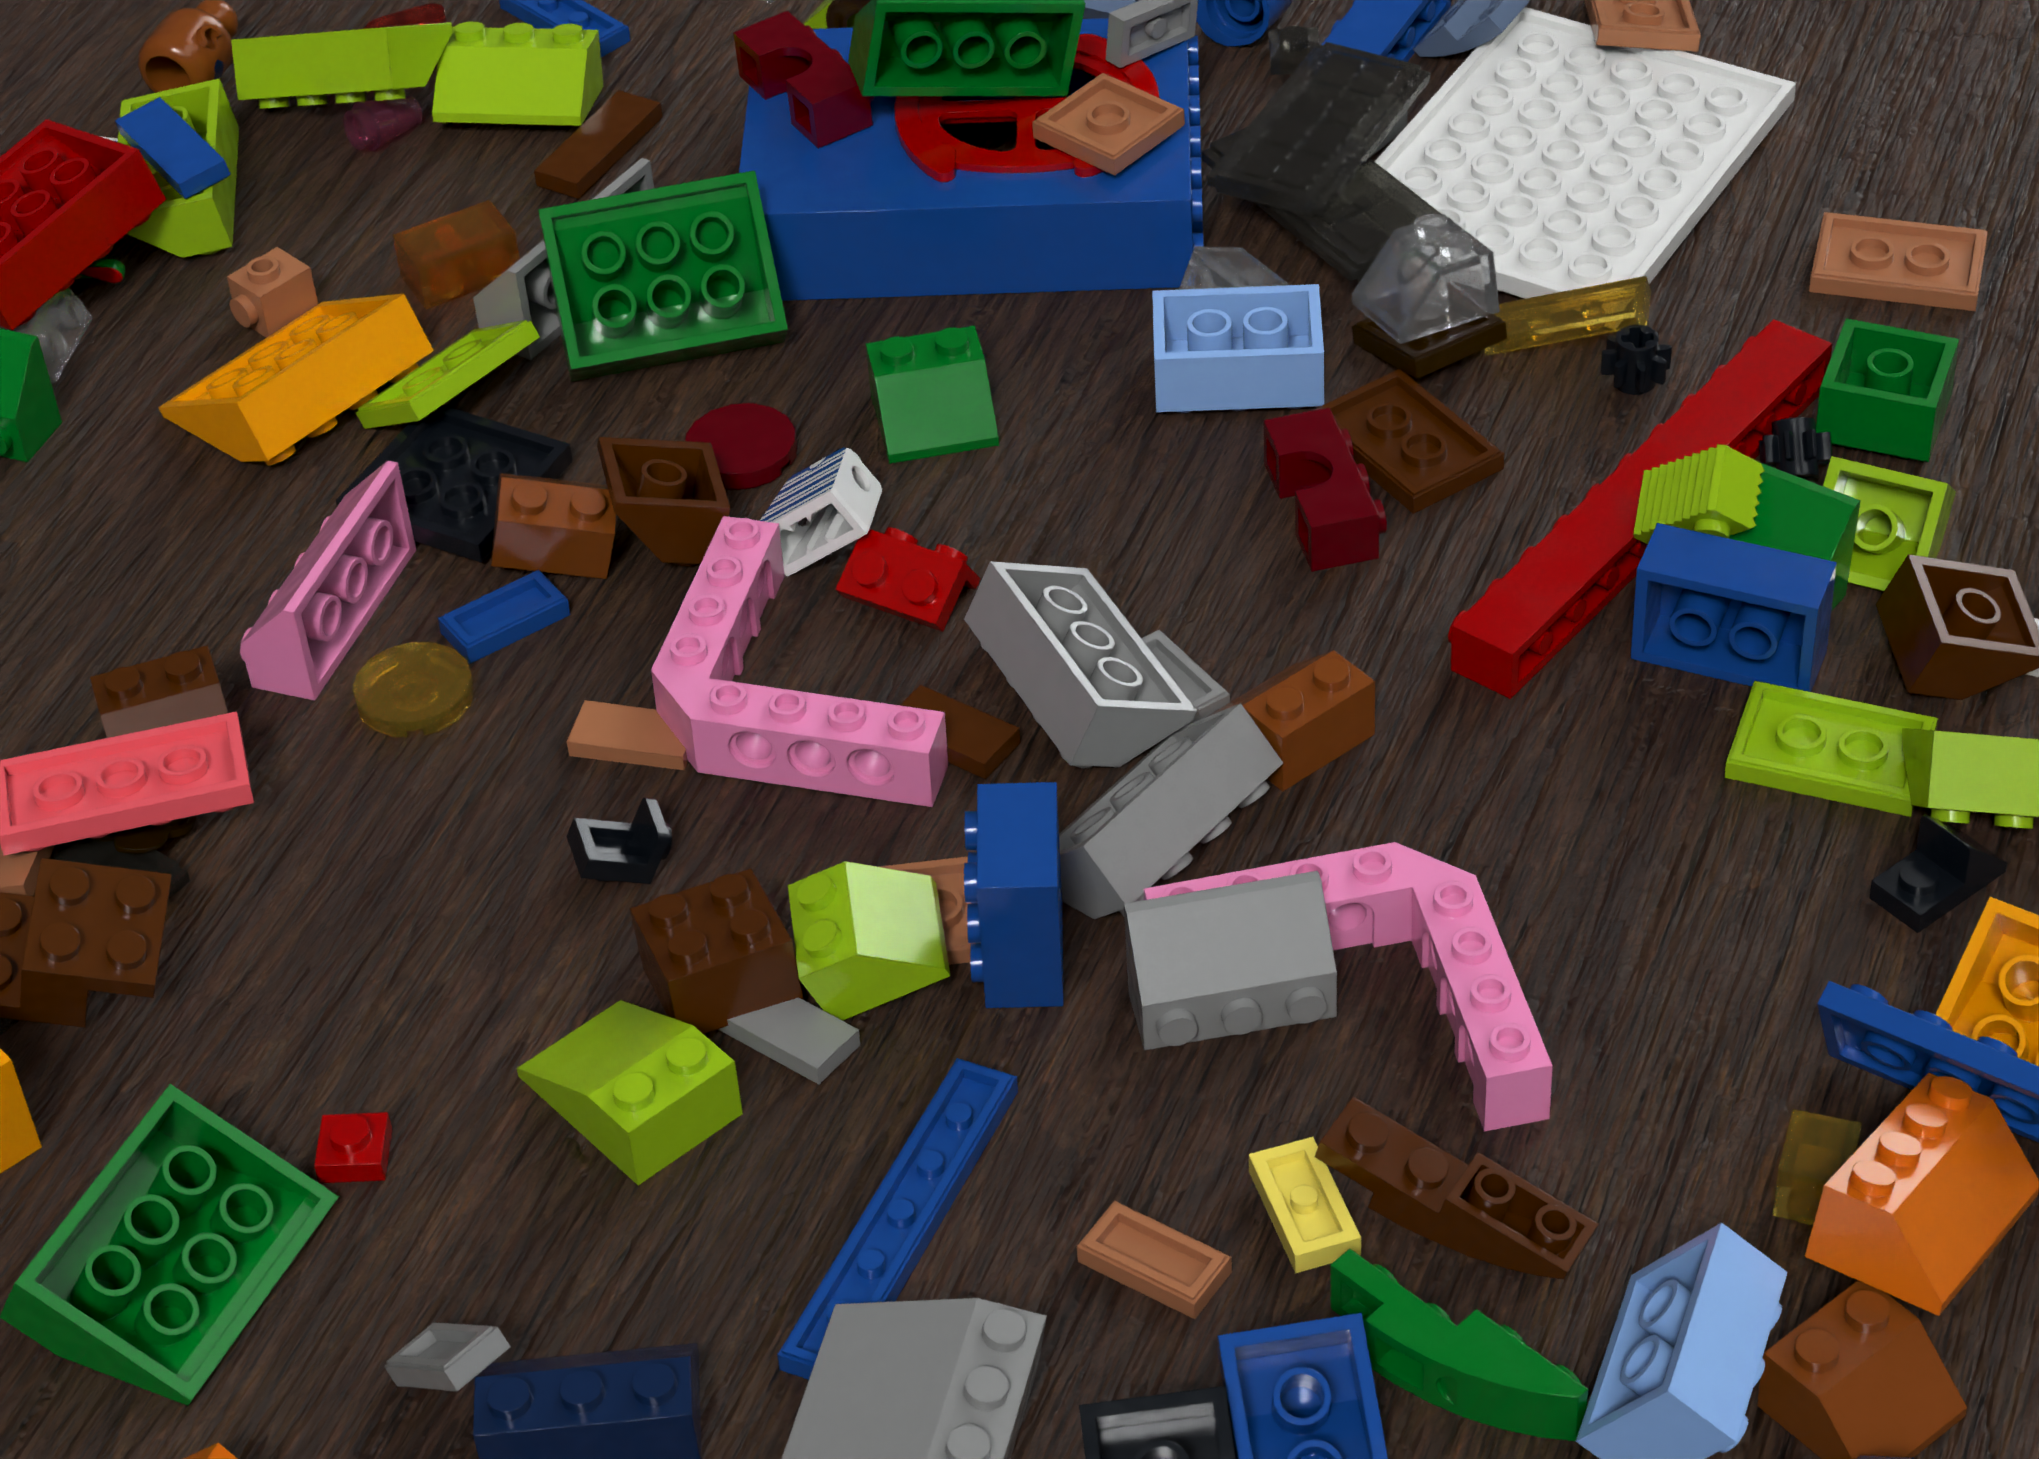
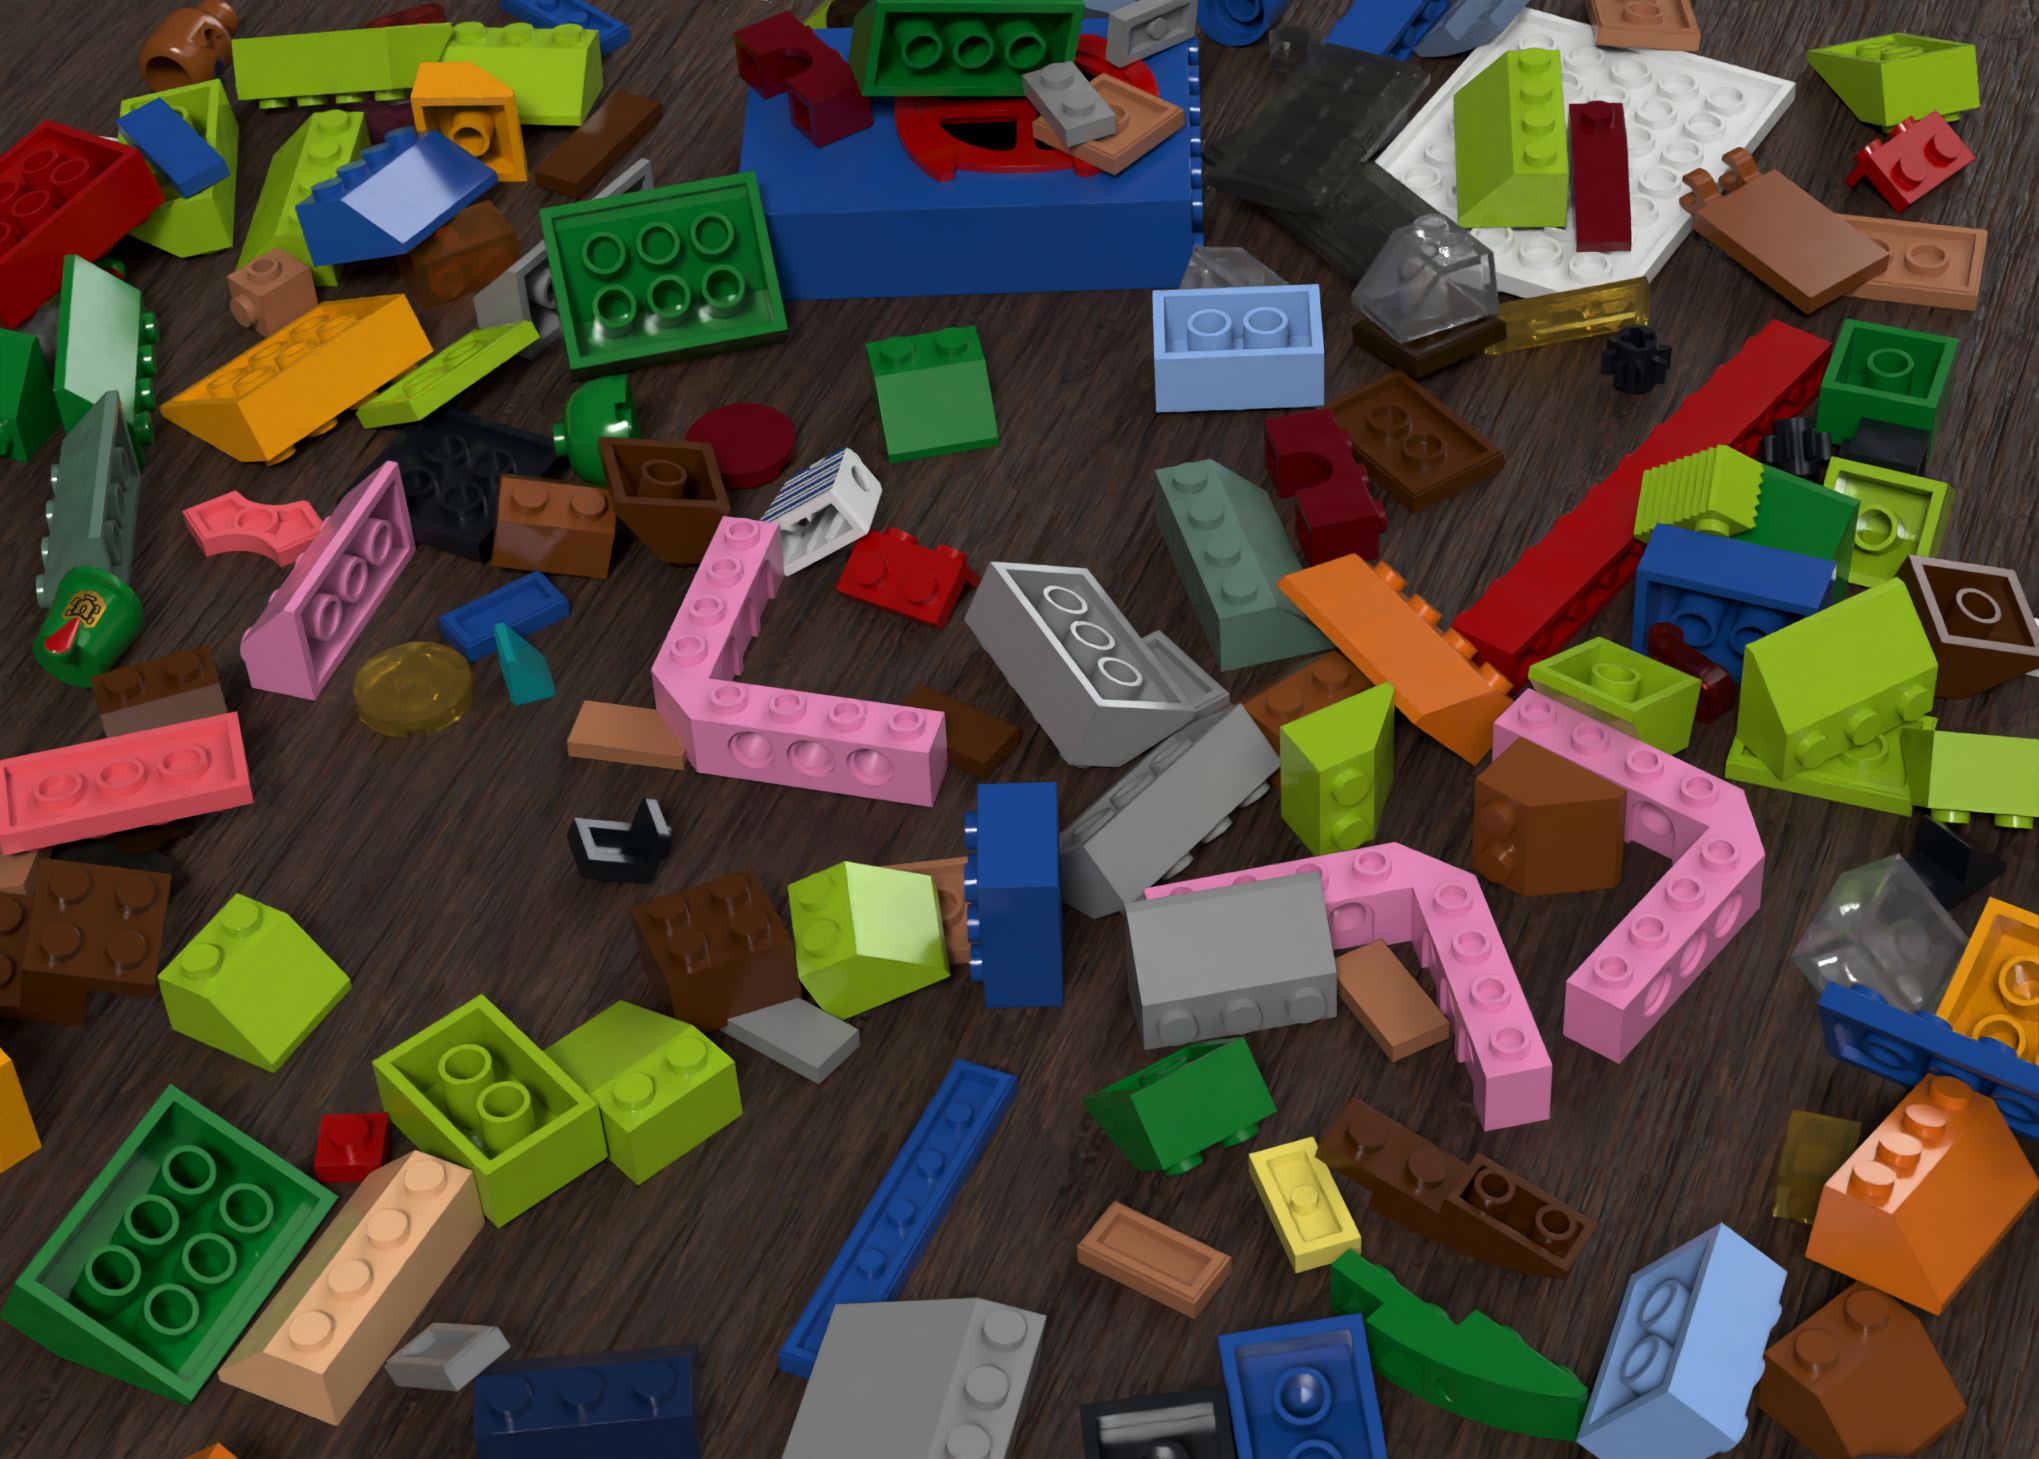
none -> green hat [32,566,146,688]
none -> sand green slope [36,390,141,609]
none -> slope [53,254,160,469]
none -> lime slope [157,893,352,1074]
none -> coral tile [182,490,323,568]
none -> light nougat slope [217,1150,485,1426]
none -> lime slope [235,110,371,286]
none -> blue slope [295,126,498,267]
none -> lime brick [372,994,608,1228]
none -> light orange slope [410,61,529,182]
none -> teal slope [493,623,556,706]
none -> green cylinder [553,374,641,485]
none -> light grey plate [1022,61,1116,148]
none -> green slope [1082,1037,1277,1177]
none -> sand green slope [1154,459,1336,672]
none -> orange slope [1276,553,1514,766]
none -> lime slope [1280,681,1395,857]
none -> nougat tile [1335,939,1450,1063]
none -> lime slope [1453,47,1569,228]
none -> dark orange slope [1472,736,1628,897]
none -> bright pink brick [1492,688,1765,1064]
none -> lime slope [1528,636,1702,755]
none -> dark red slope [1567,100,1632,252]
none -> clear red plate [1646,622,1735,723]
none -> dark orange tile [1679,147,1890,315]
none -> lime slope [1736,577,1938,781]
none -> clear slope [1790,853,1970,1015]
none -> lime slope [1807,32,1980,133]
none -> black brick [1838,417,1931,478]
none -> red bracket [1845,109,1976,214]

